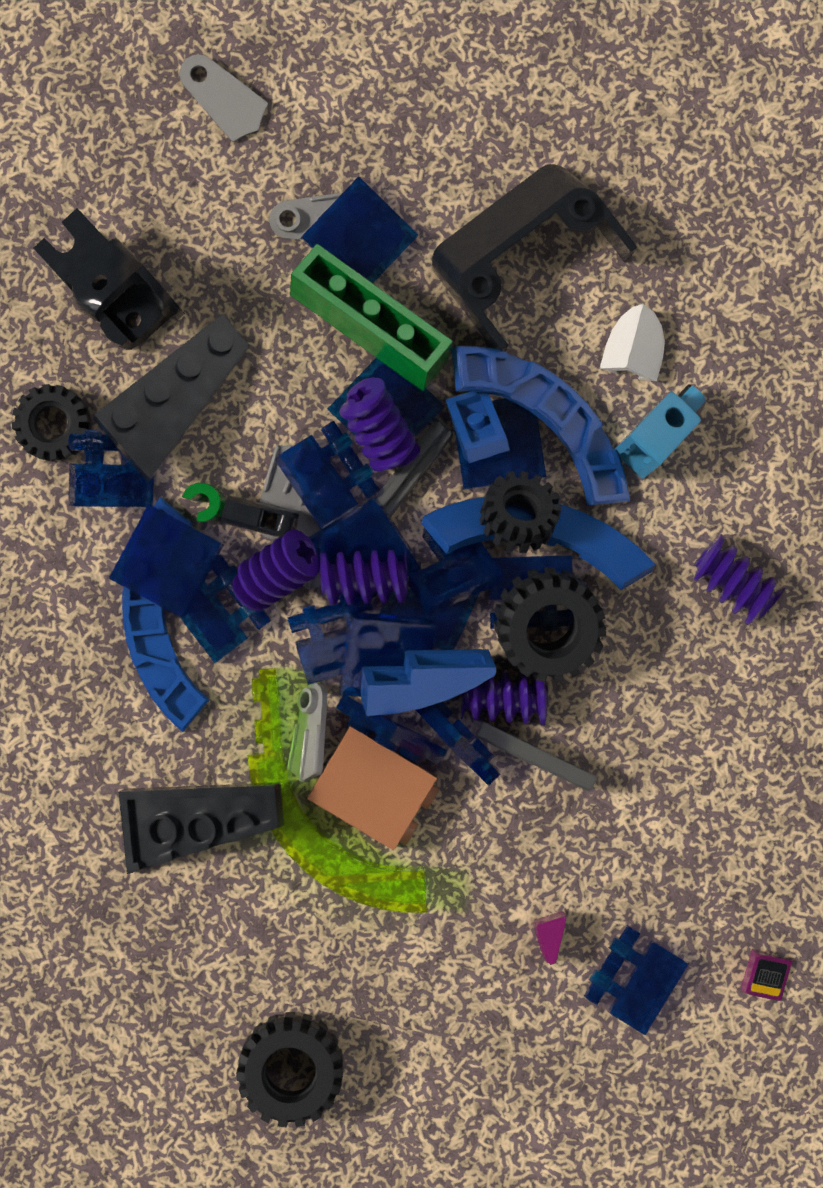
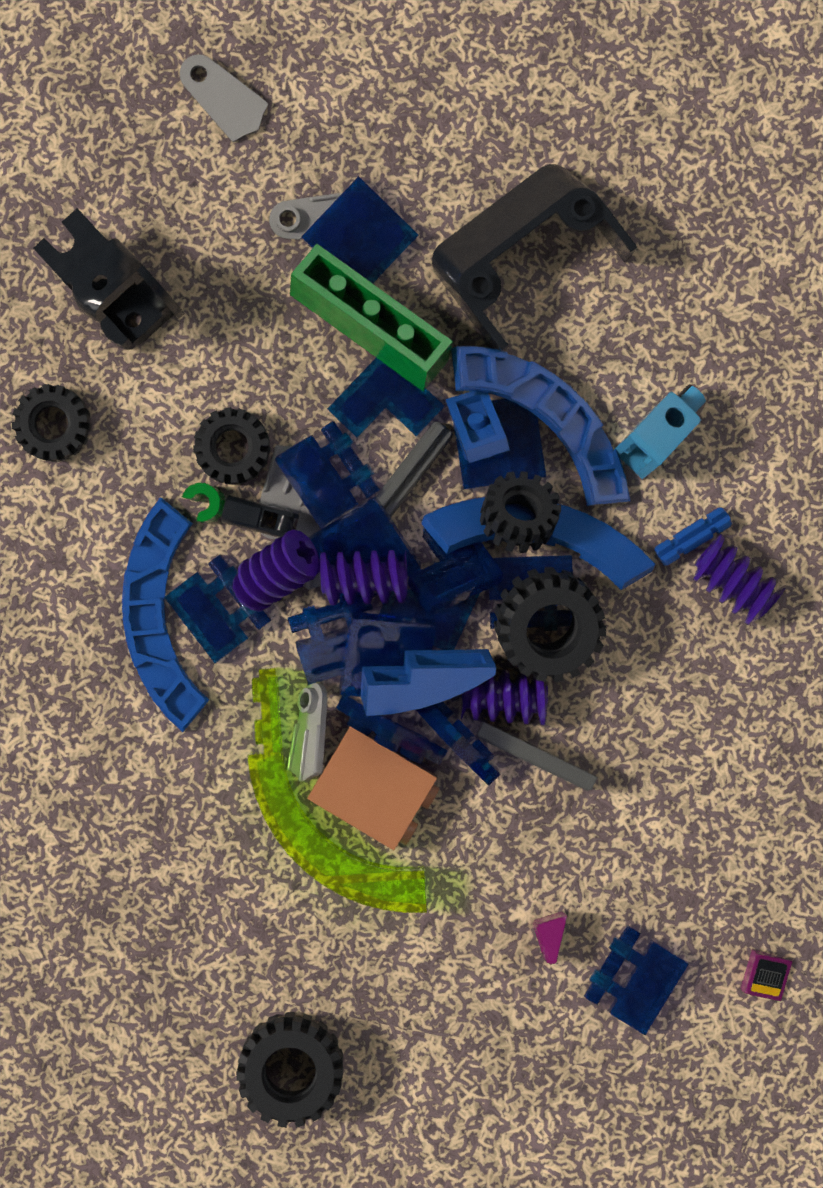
clear blue plate [68,430,154,507] -> none
black wing [93,314,250,483] -> none
clear blue plate [109,504,224,619] -> none
black wing [118,782,284,874] -> none
dark purple piece [340,377,421,471] -> none
white brick [600,304,665,381] -> none
none -> black tyre [193,407,271,485]
none -> blue axle [654,507,732,566]

